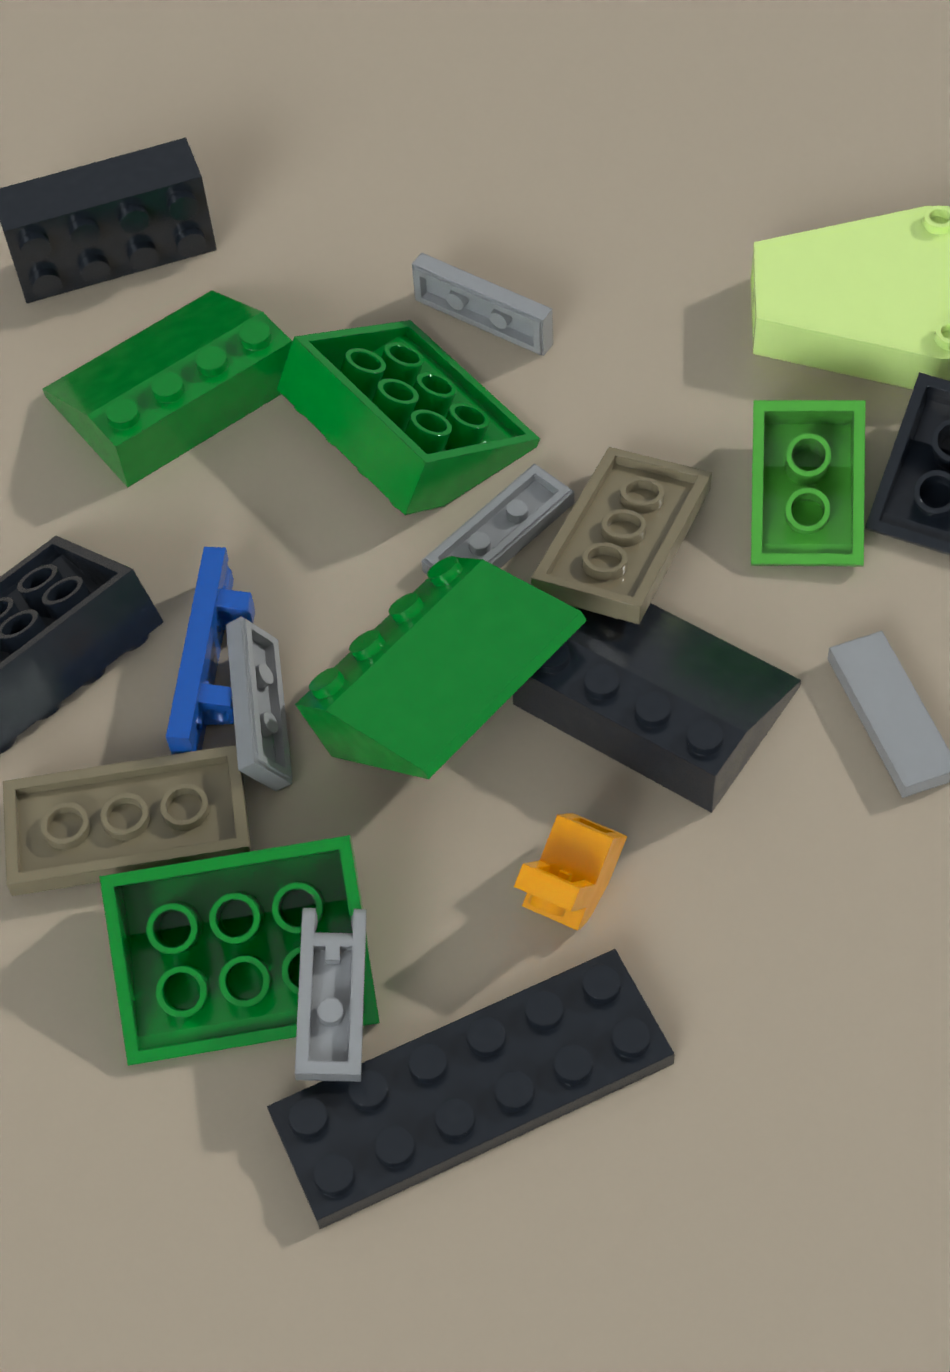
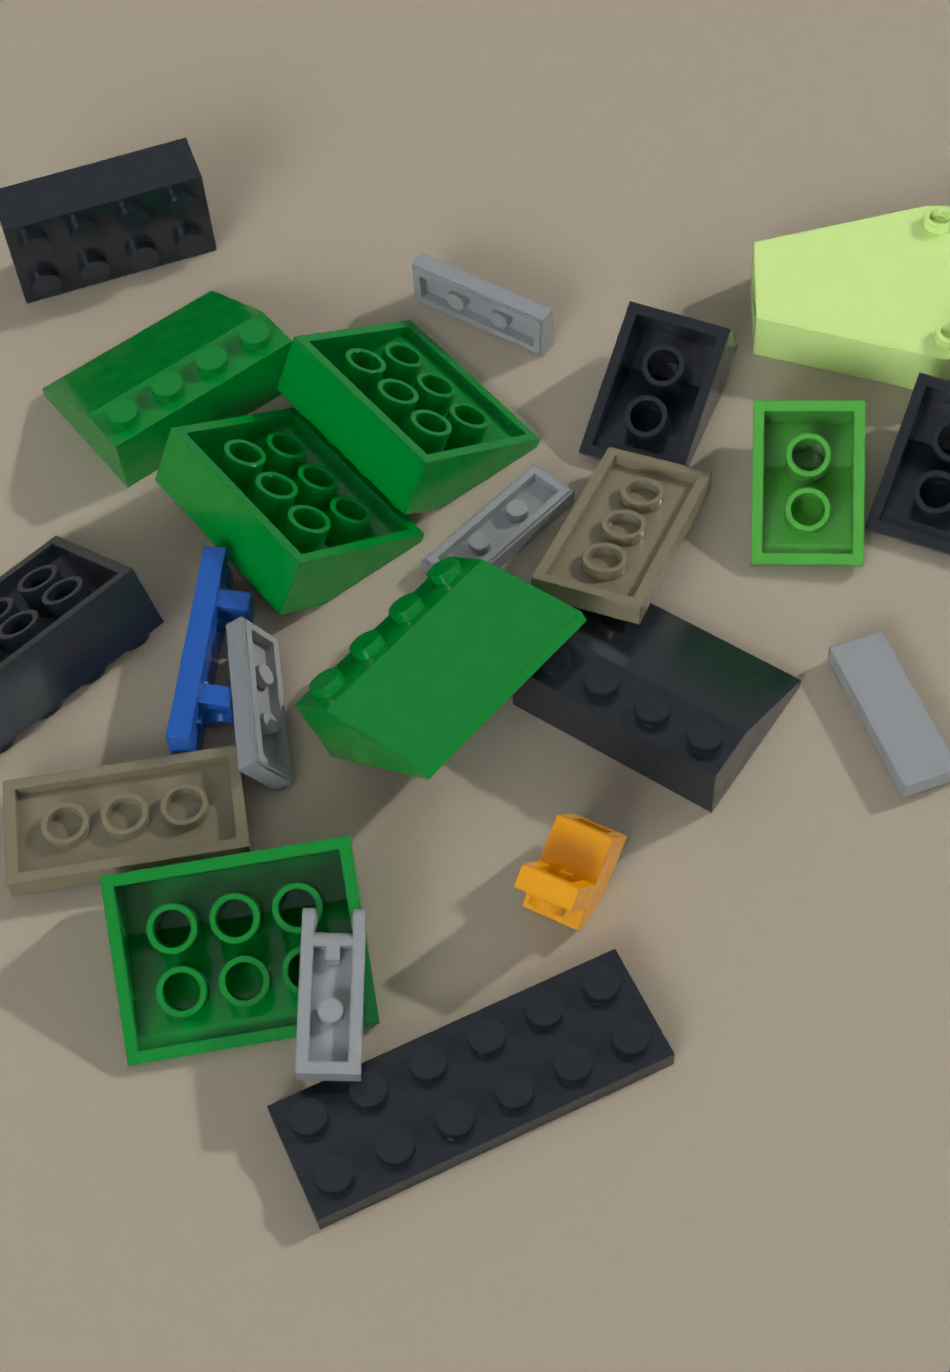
none -> green slope [155,407,424,615]
none -> black slope [579,301,738,466]

